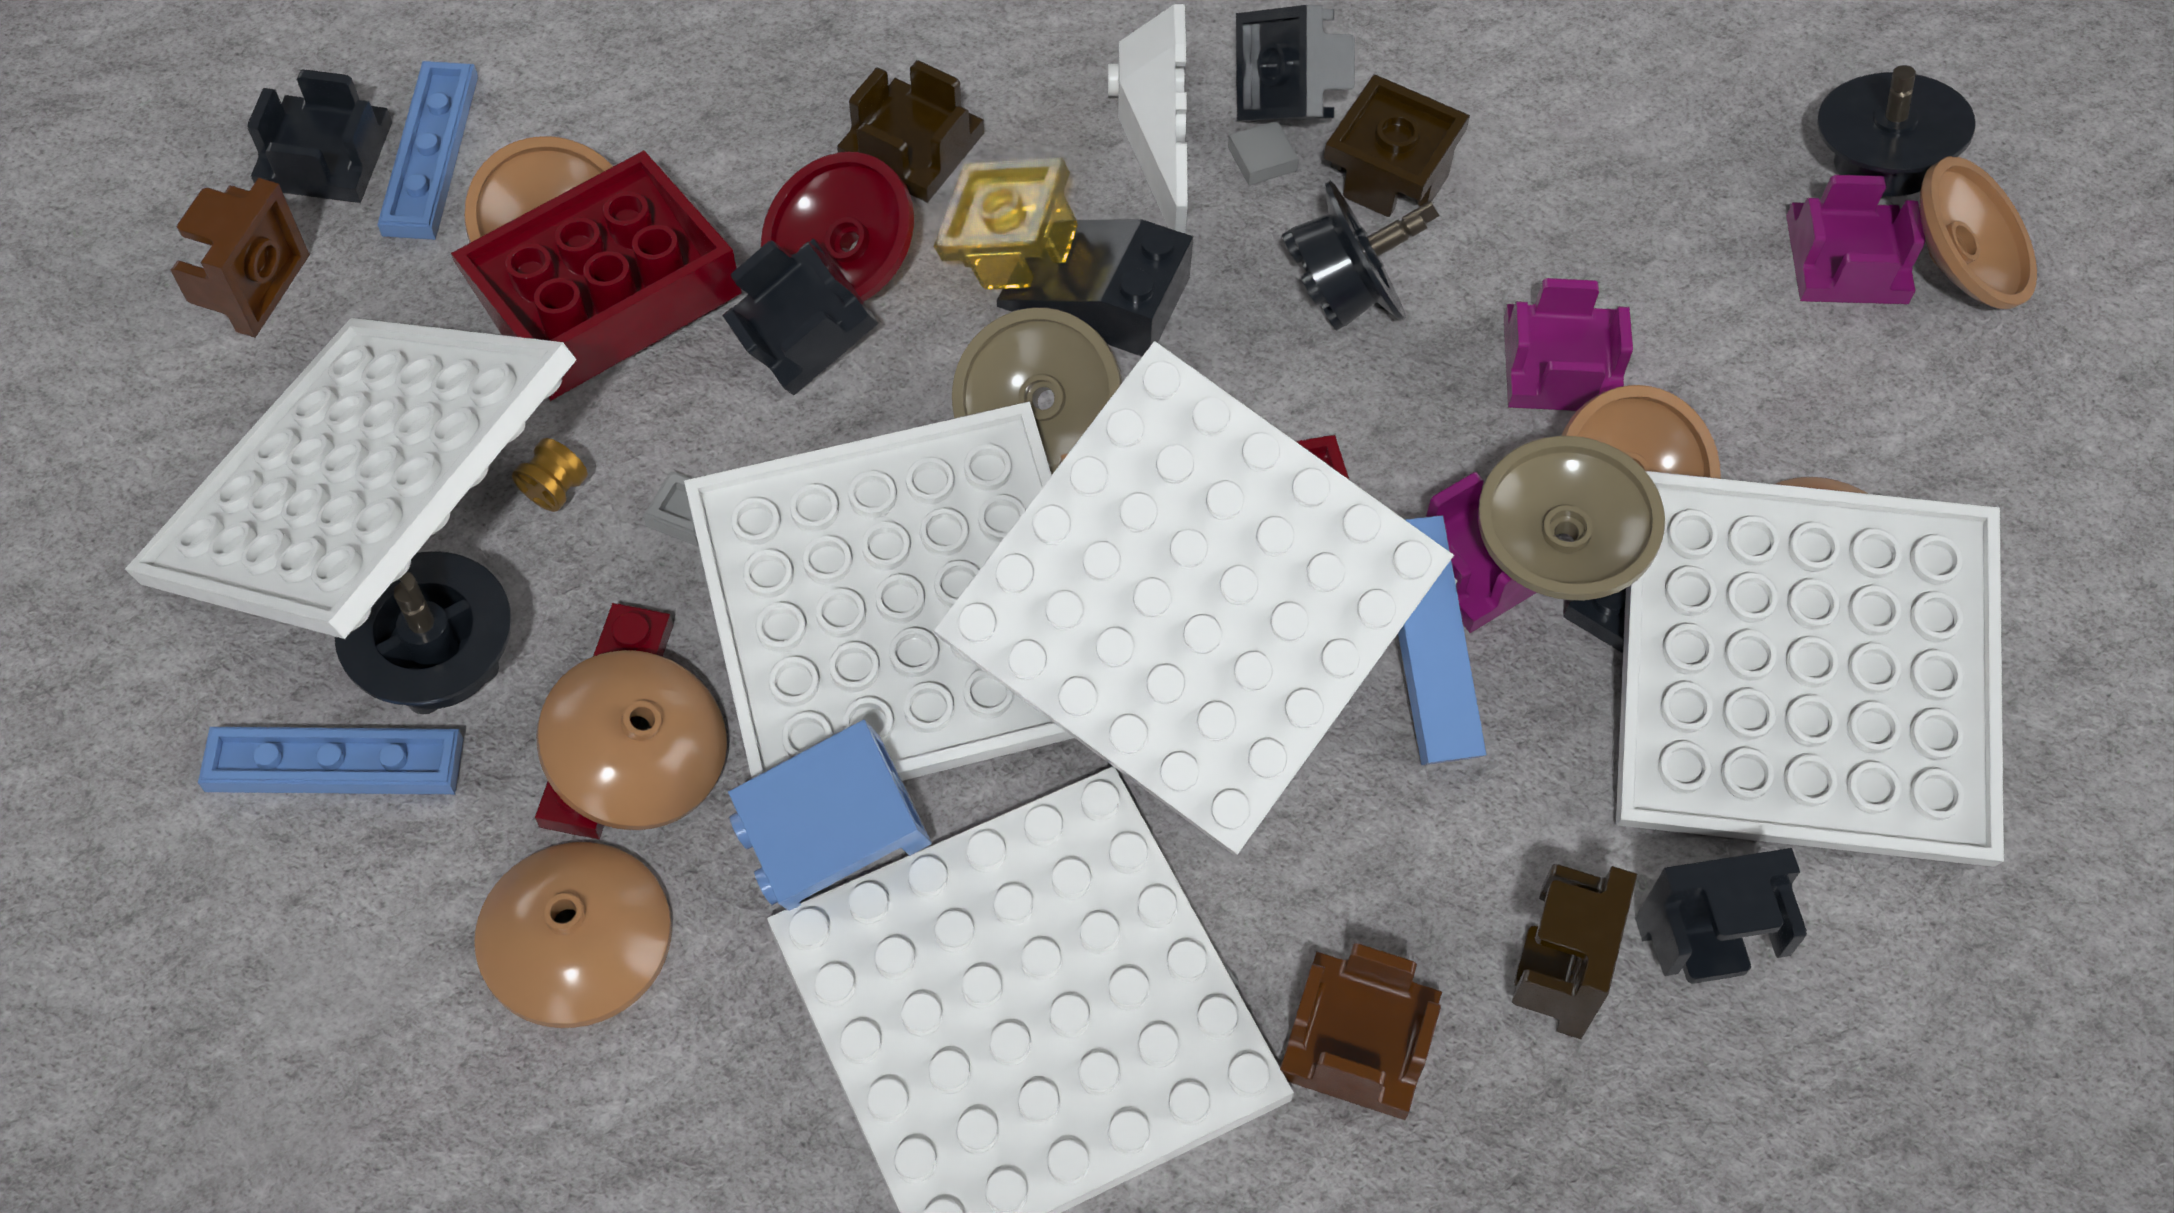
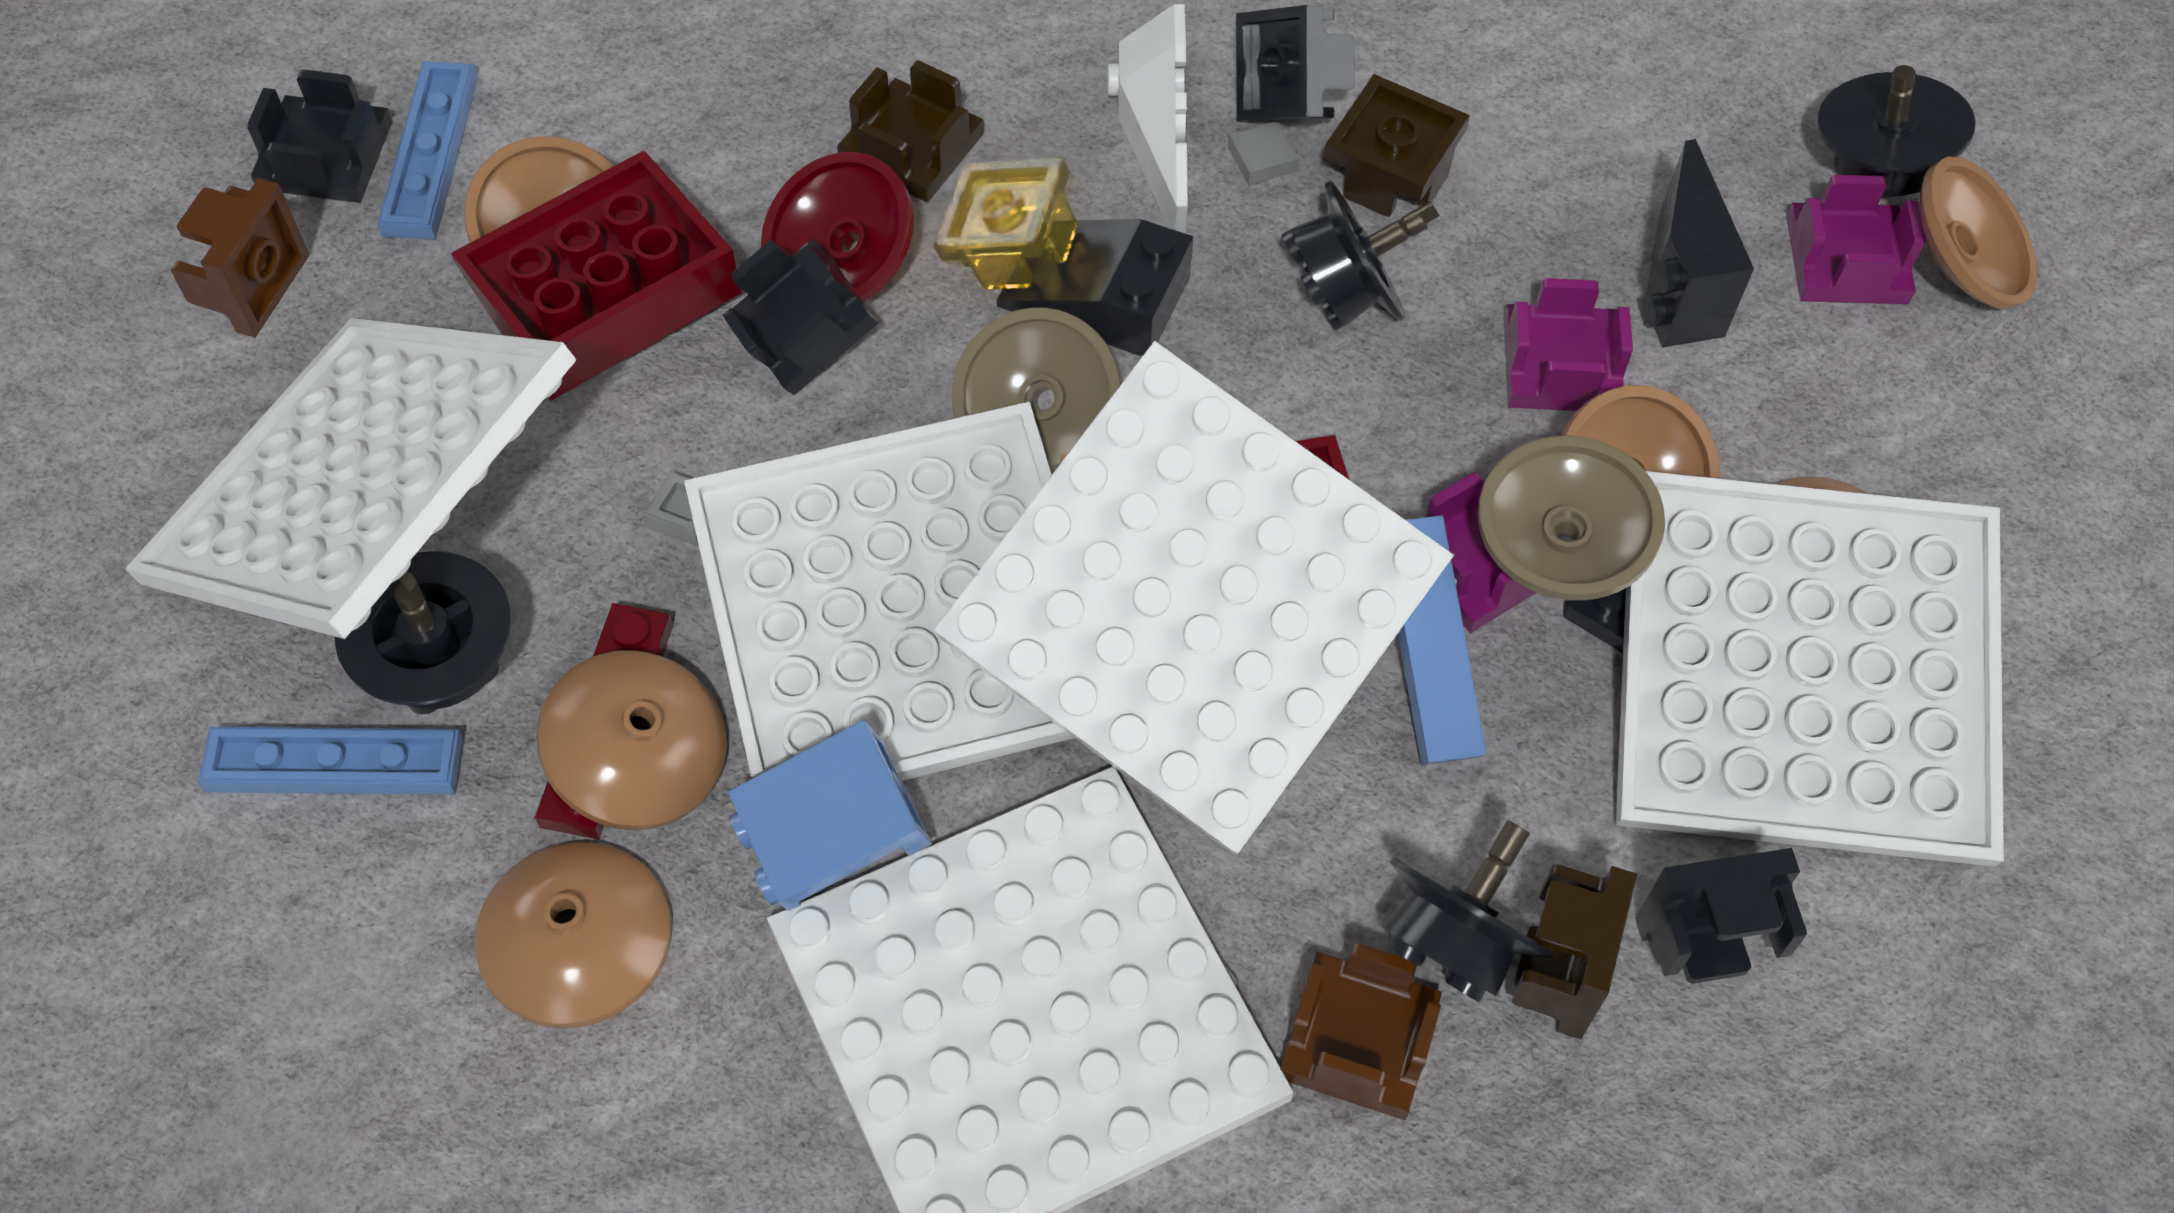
pearl gold wheel [512,438,588,512] -> none
none -> black piece [1382,820,1554,1003]
none -> black slope [1643,139,1754,348]

